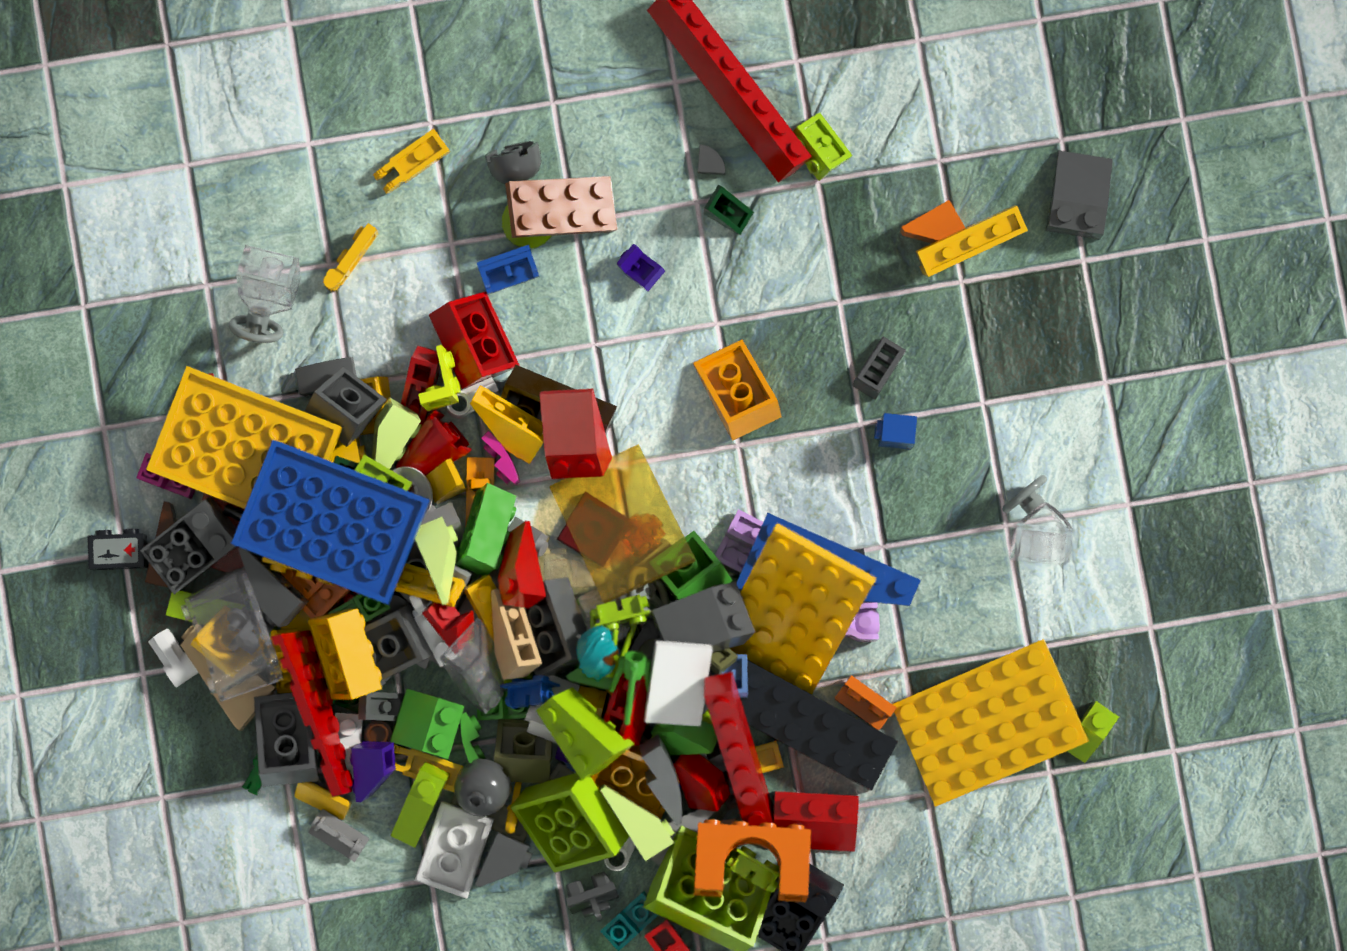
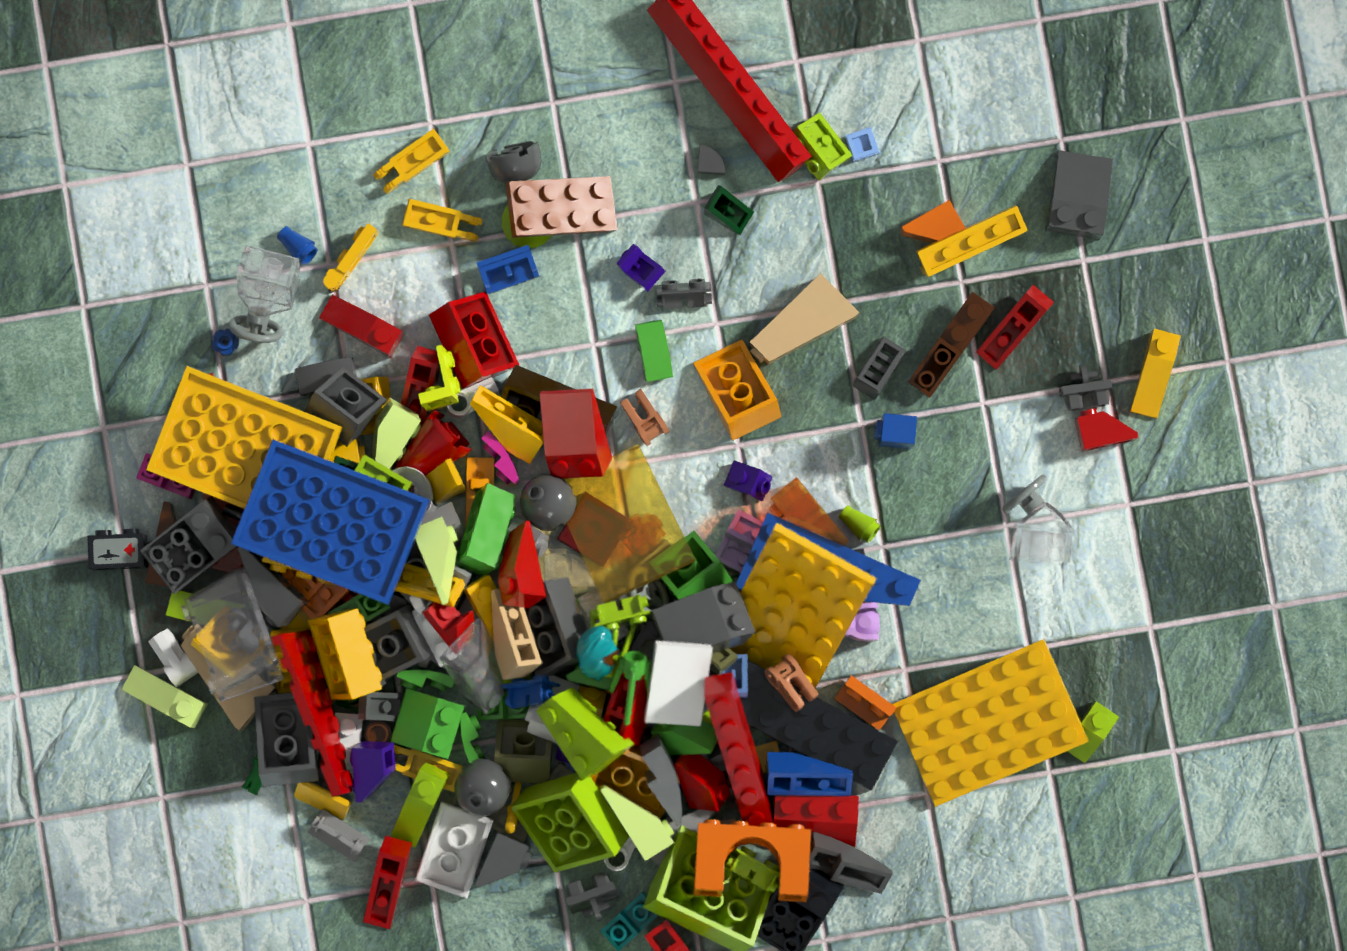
none -> yellowish green slope [121,665,208,728]
none -> blue plate [212,329,239,356]
none -> blue cone [277,226,318,265]
none -> red slope [319,294,404,358]
none -> red slope [363,836,412,929]
none -> bright green slope [396,670,458,691]
none -> yellow hinge [402,199,483,242]
none -> dark grey cylinder [520,474,577,531]
none -> nougat piece [620,389,670,447]
none -> bright green slope [635,320,673,382]
none -> dark grey hinge [656,279,712,310]
none -> dark purple bracket [723,460,772,501]
none -> tan slope [749,273,859,365]
none -> nougat piece [764,654,818,712]
none -> blue slope [765,752,853,796]
none -> clear orange slope [769,477,850,547]
none -> dark grey slope [809,832,893,894]
none -> lime cone [839,505,881,543]
none -> light blue tile [844,127,879,163]
none -> reddish brown slope [908,291,995,398]
none -> red slope [976,285,1054,370]
none -> dark grey hips [1059,364,1112,411]
none -> red slope [1074,408,1139,452]
none -> yellow slope [1130,329,1181,419]

